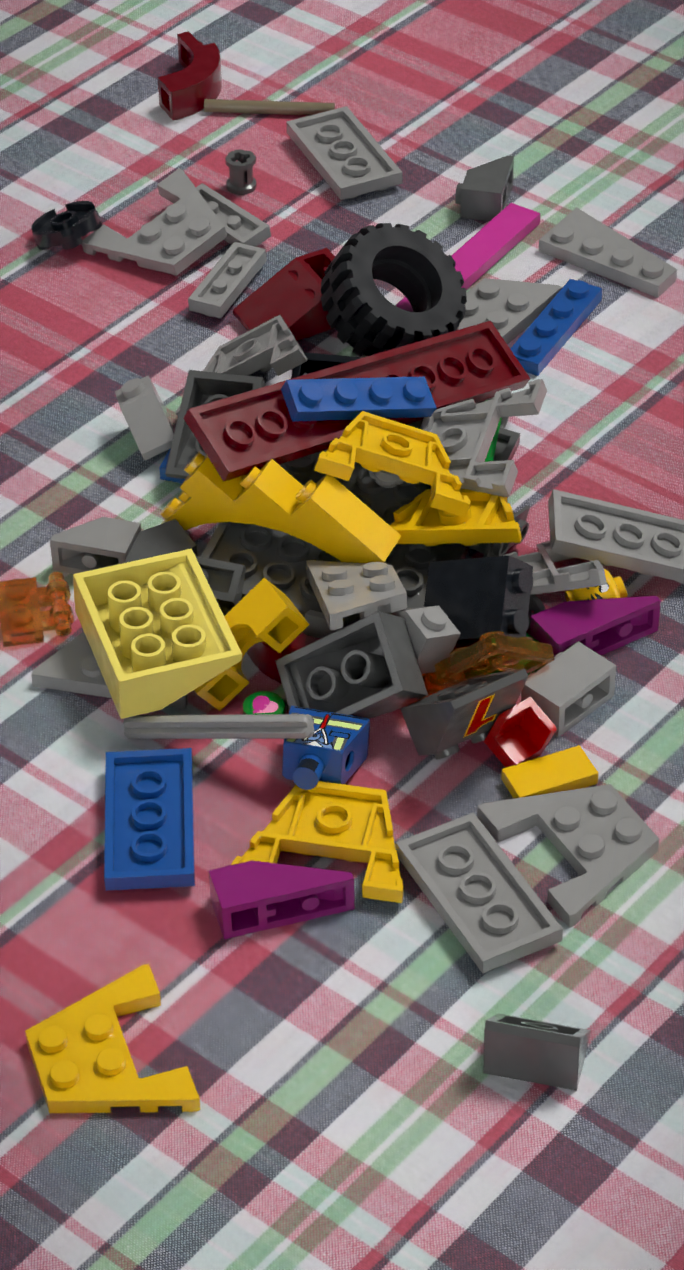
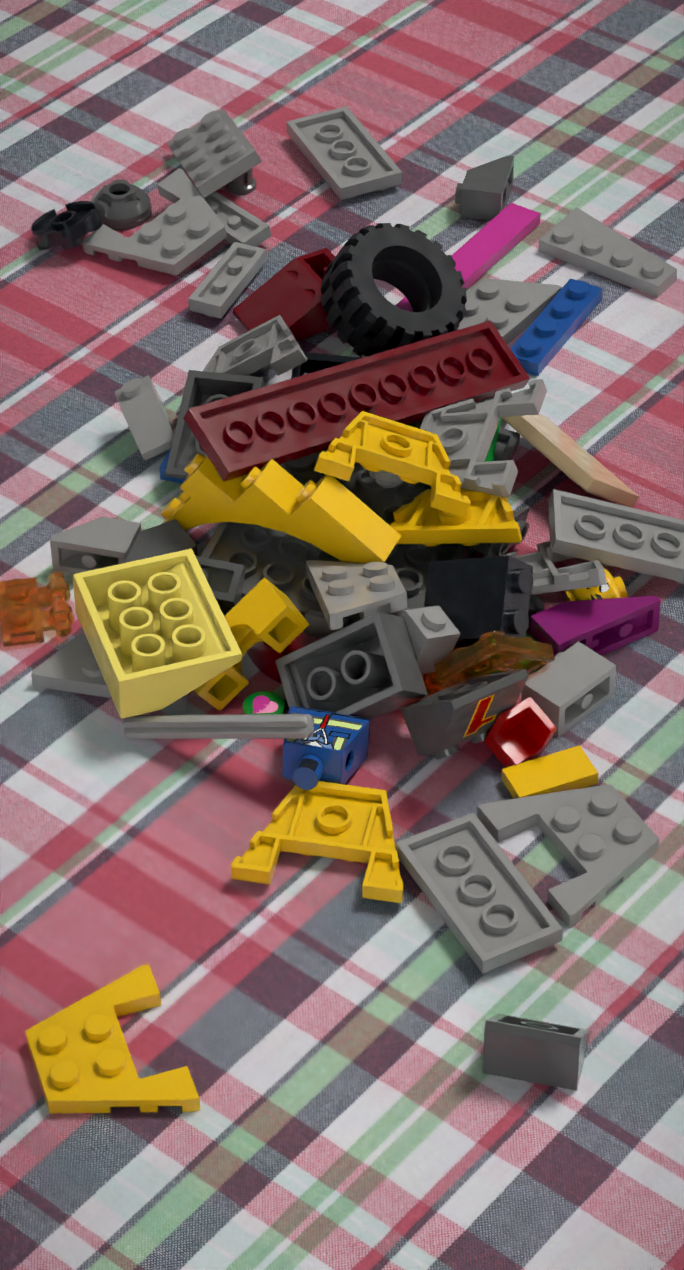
blue plate [104,748,195,891] -> none
dark red arch [157,31,222,121] -> none
dark tan bar [204,99,335,115] -> none
magenta slope [208,861,355,939] -> none
blue plate [281,376,437,421] -> none
none -> dark grey piece [91,180,152,230]
none -> light grey plate [167,108,262,198]
none -> tan tile [502,414,639,508]

